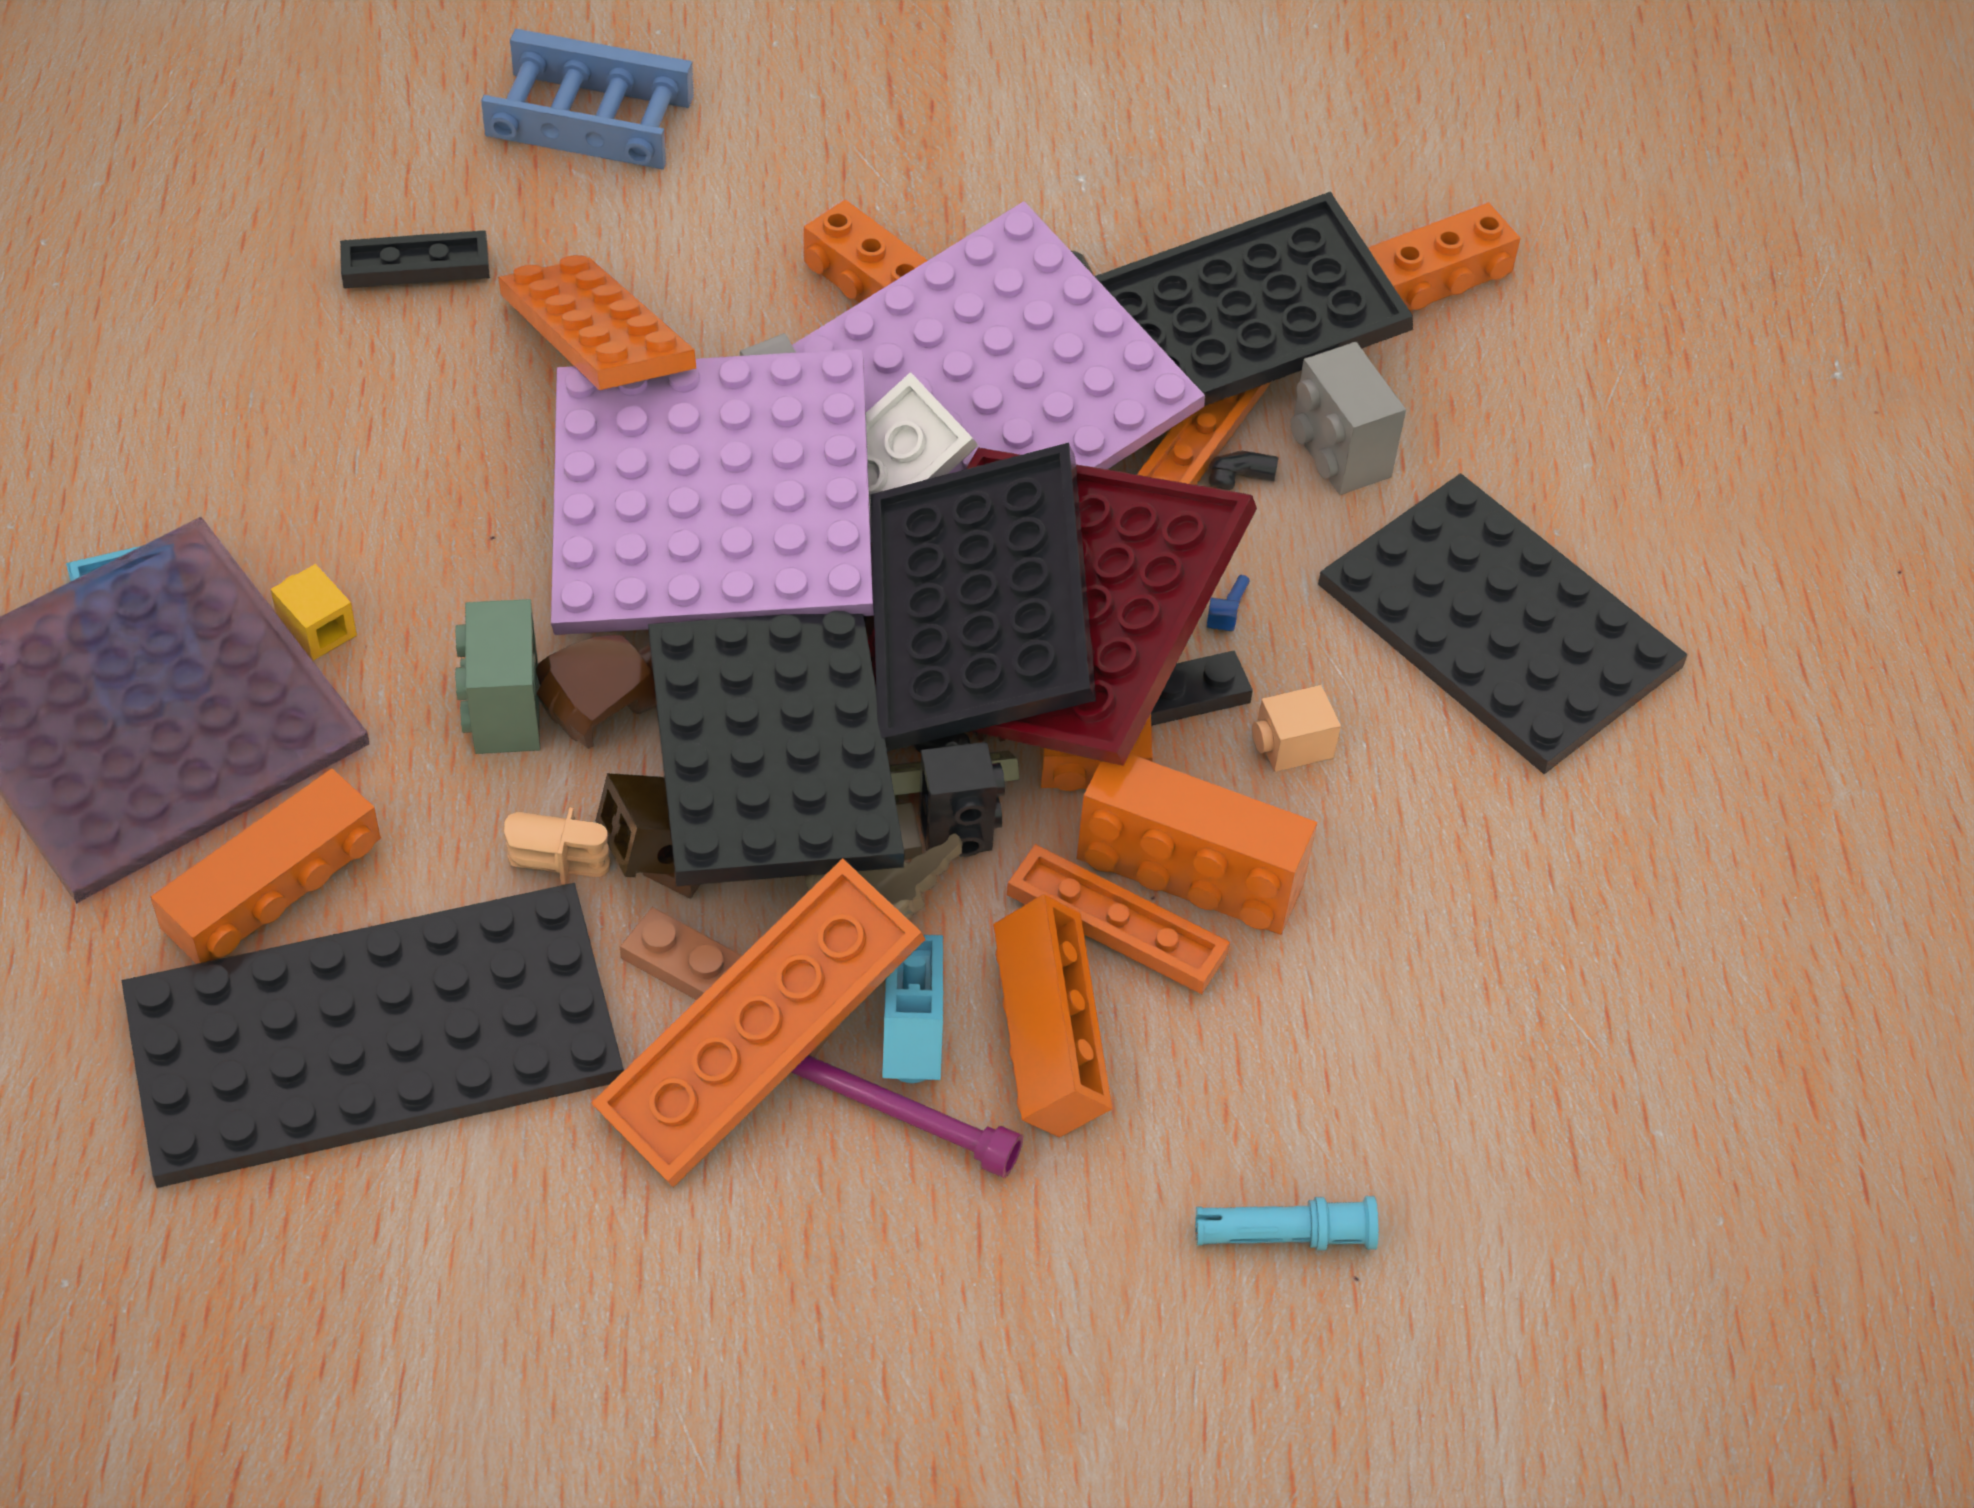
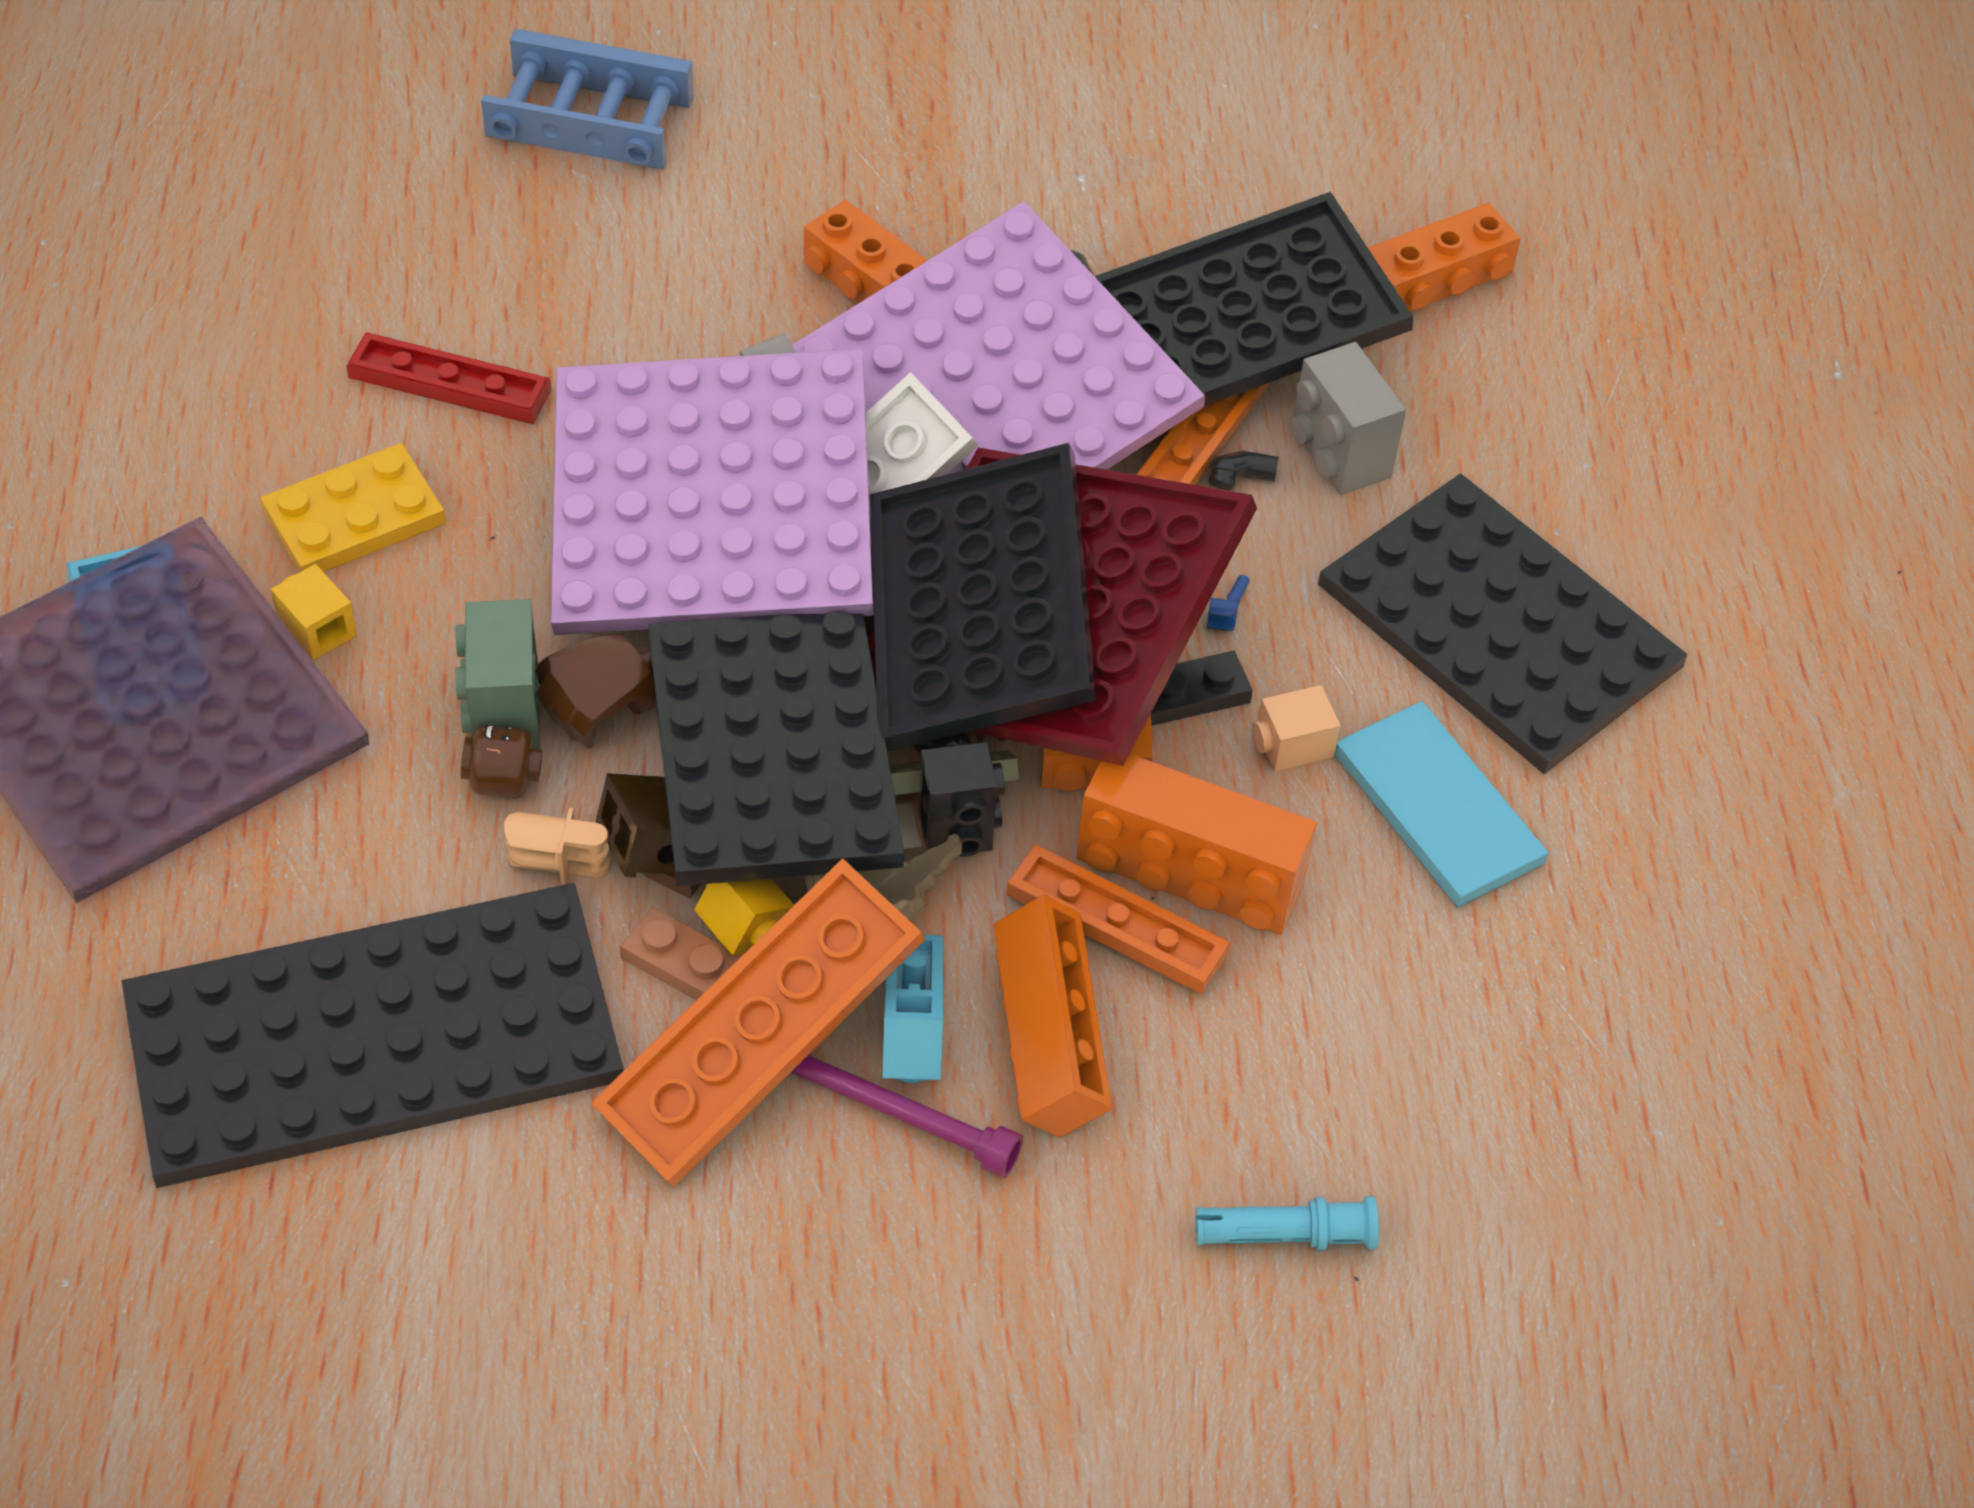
orange brick [150,768,381,964] -> none
black plate [340,230,490,289] -> none
orange plate [498,255,697,390] -> none
none -> yellow plate [260,443,446,573]
none -> red tile [346,332,552,425]
none -> reddish brown head [461,725,543,798]
none -> yellow brick [694,879,794,956]
none -> medium azure tile [1335,701,1549,908]

